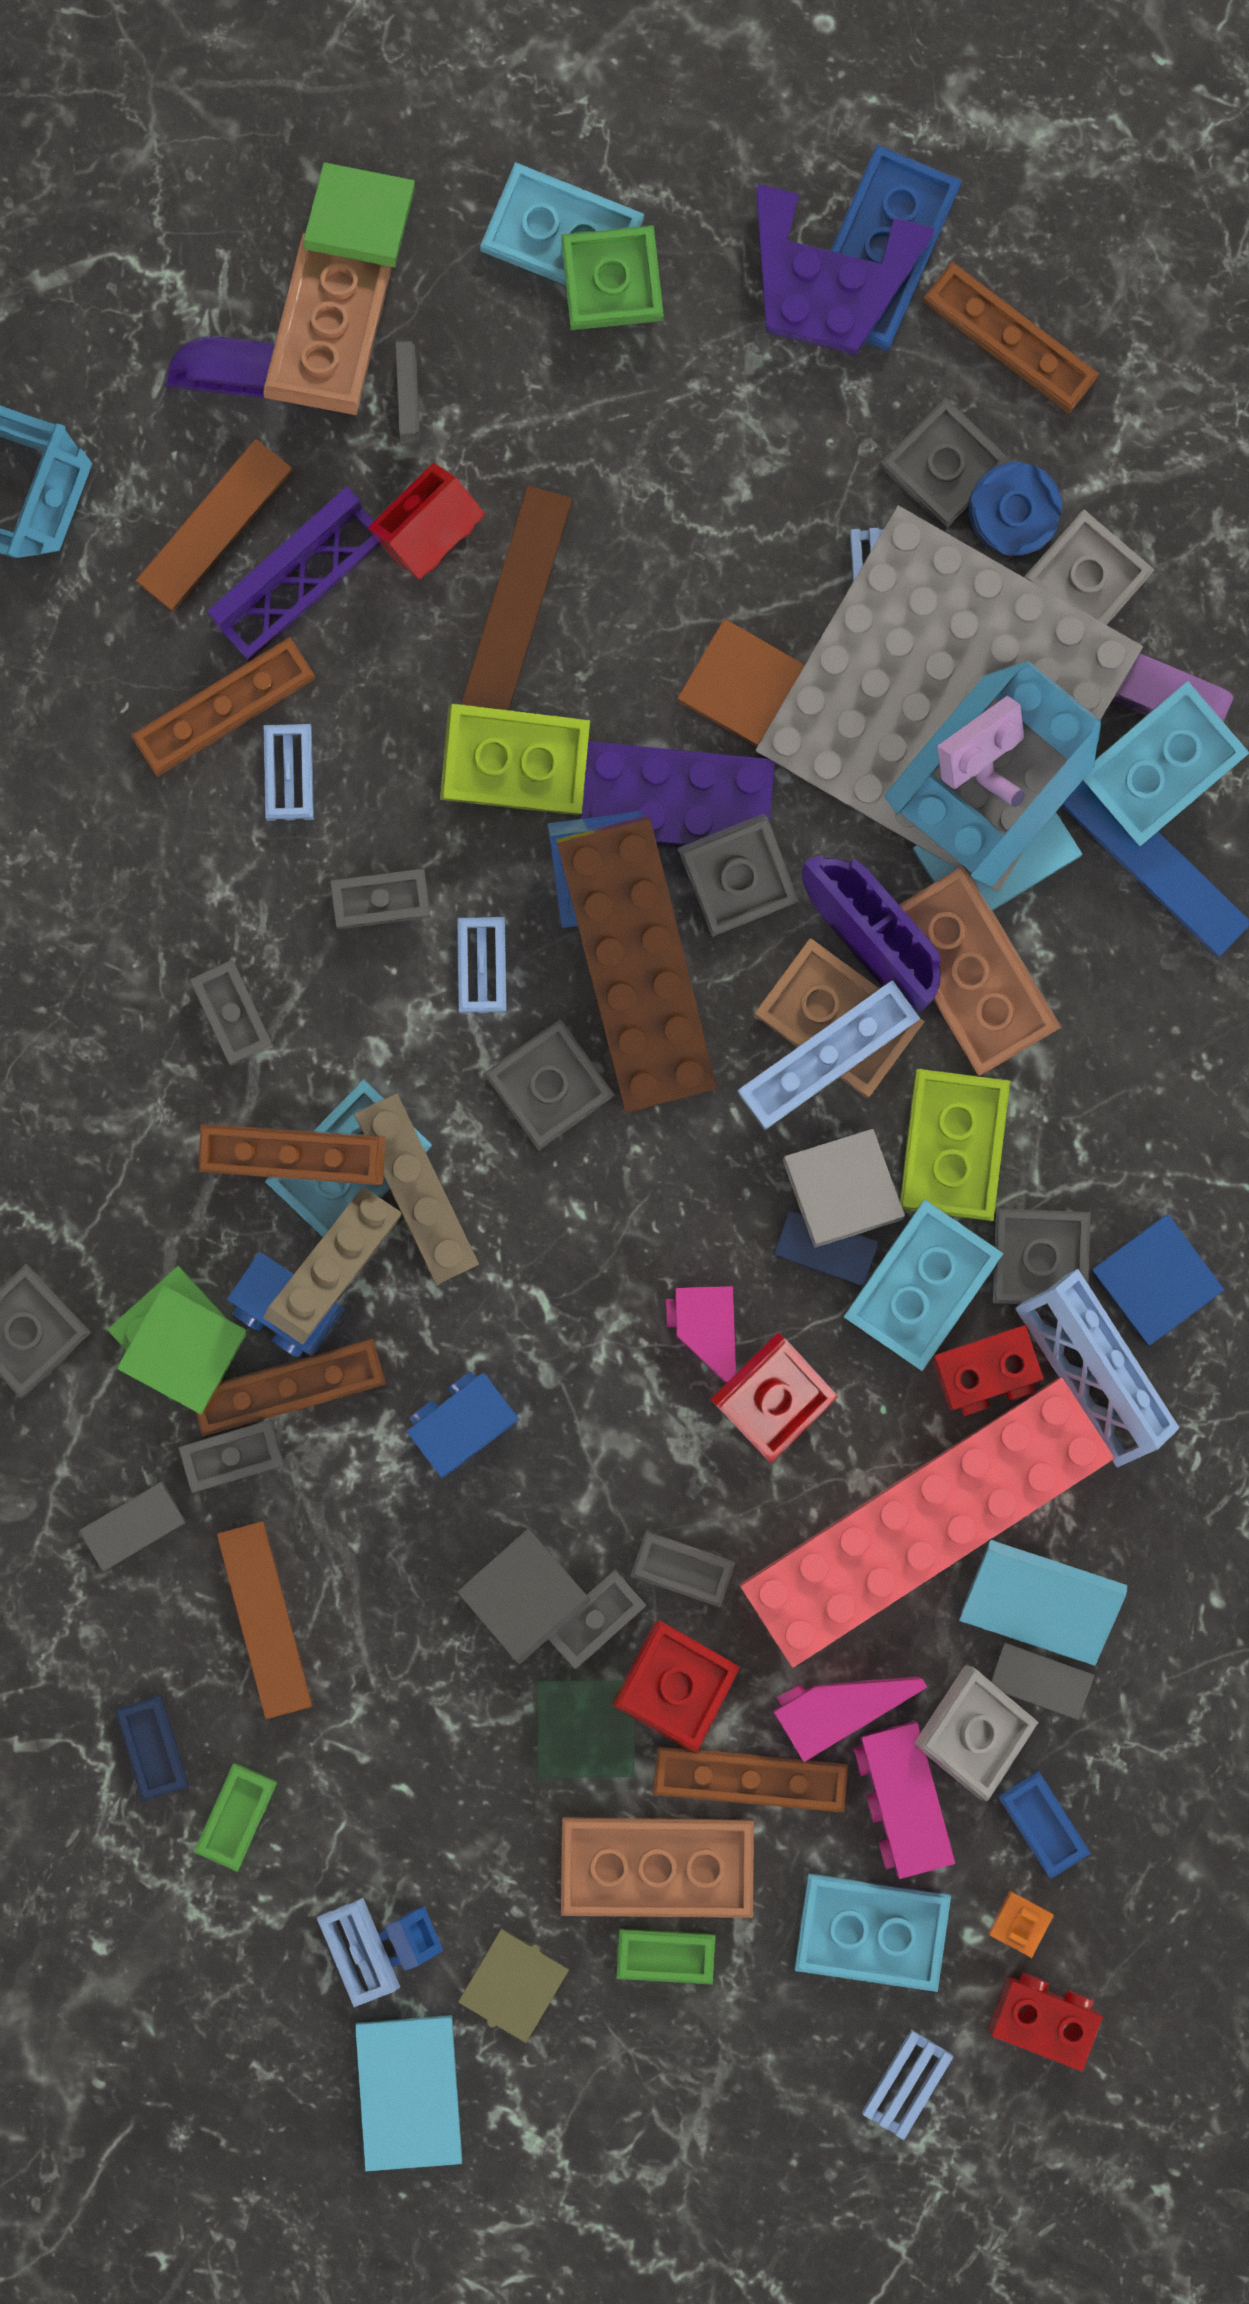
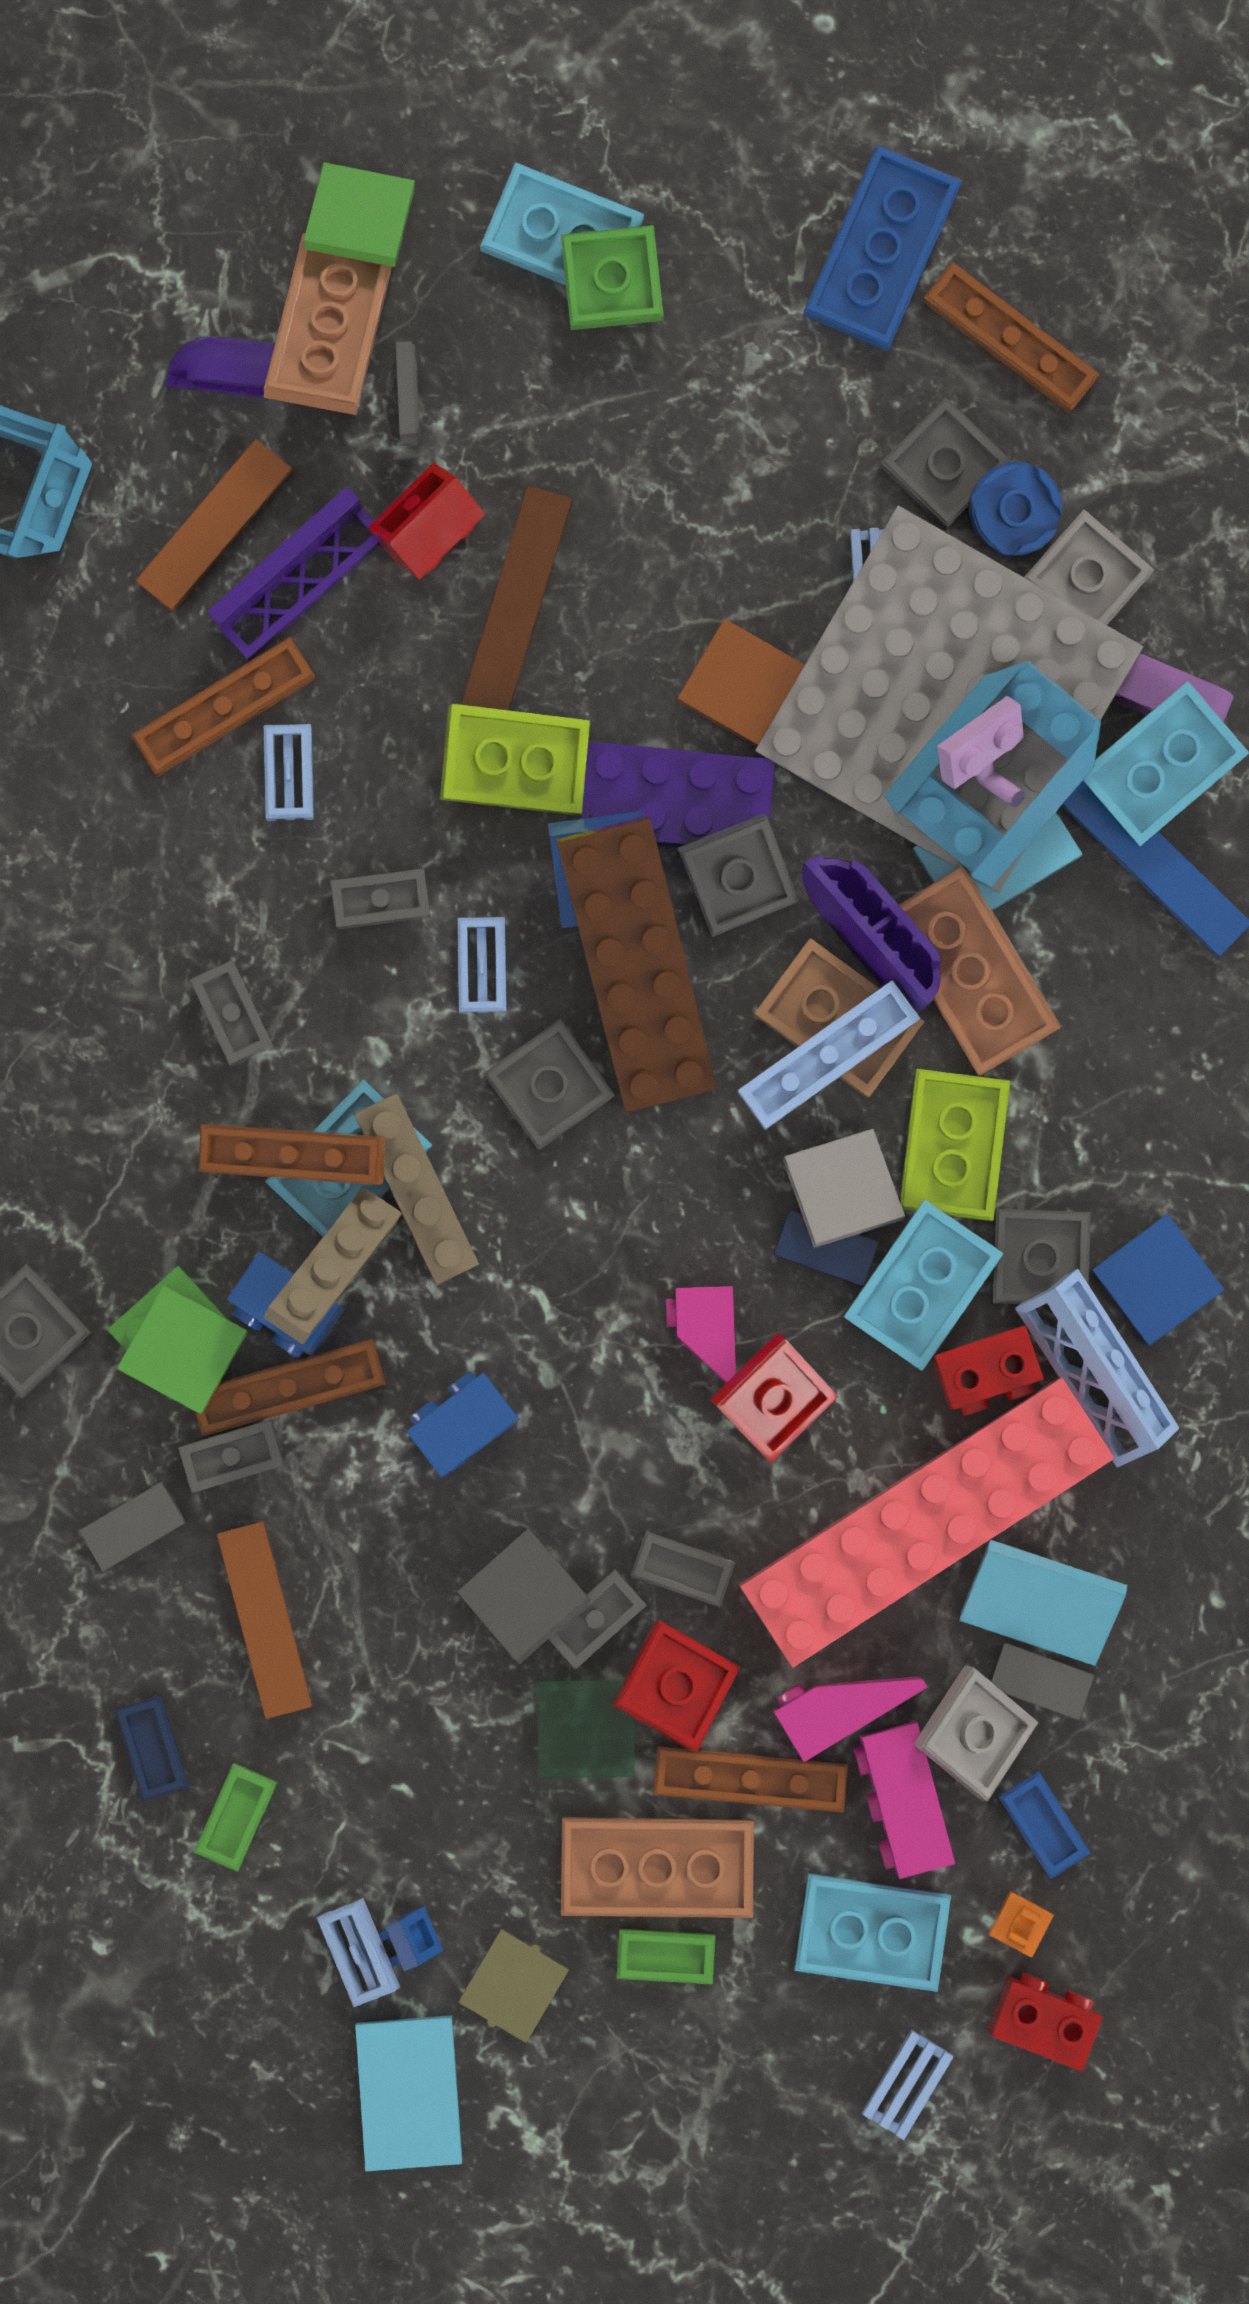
dark purple wing [756,184,935,355] -> none

